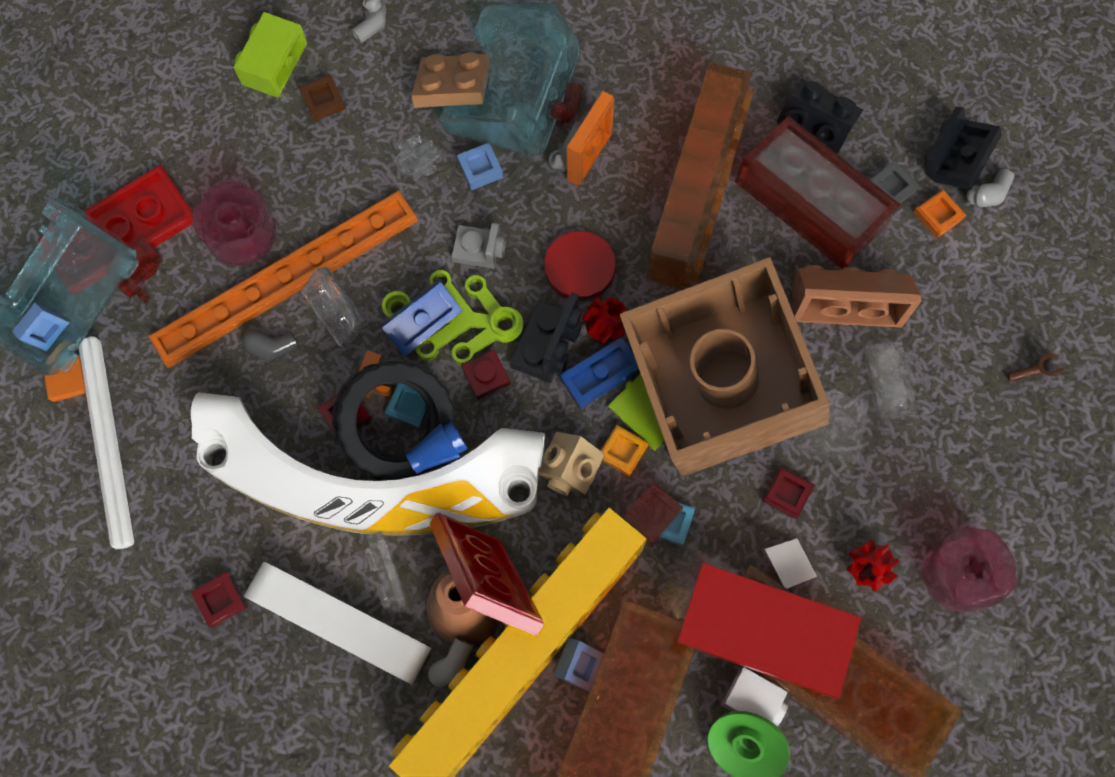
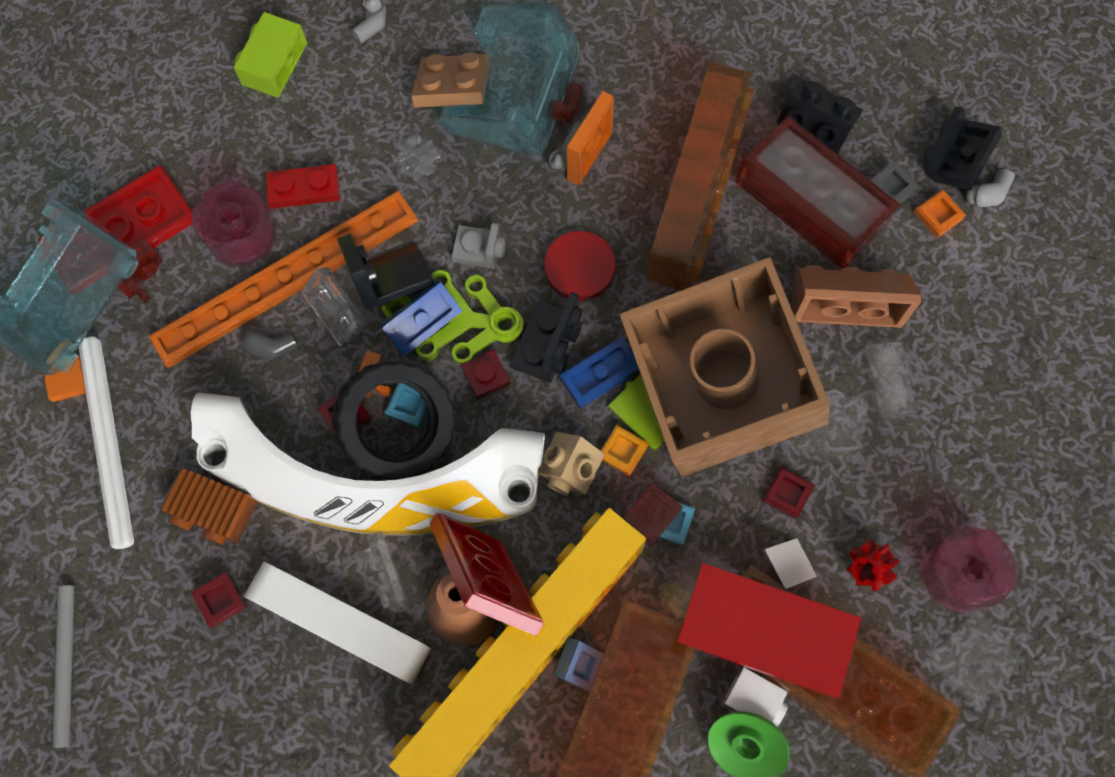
medium blue plate [12,302,70,351] -> none
reddish brown plate [299,74,346,122] -> none
blue cone [405,421,468,474] -> none
light grey arm [428,637,474,688] -> none
medium blue plate [457,143,503,191] -> none
red gear [582,297,627,343] -> none
reddish brown hand [1007,353,1064,381] -> none
none -> light grey bar [52,585,75,748]
none -> dark orange brick [160,467,258,546]
none -> red plate [266,164,340,209]
none -> black bracket [337,234,434,311]

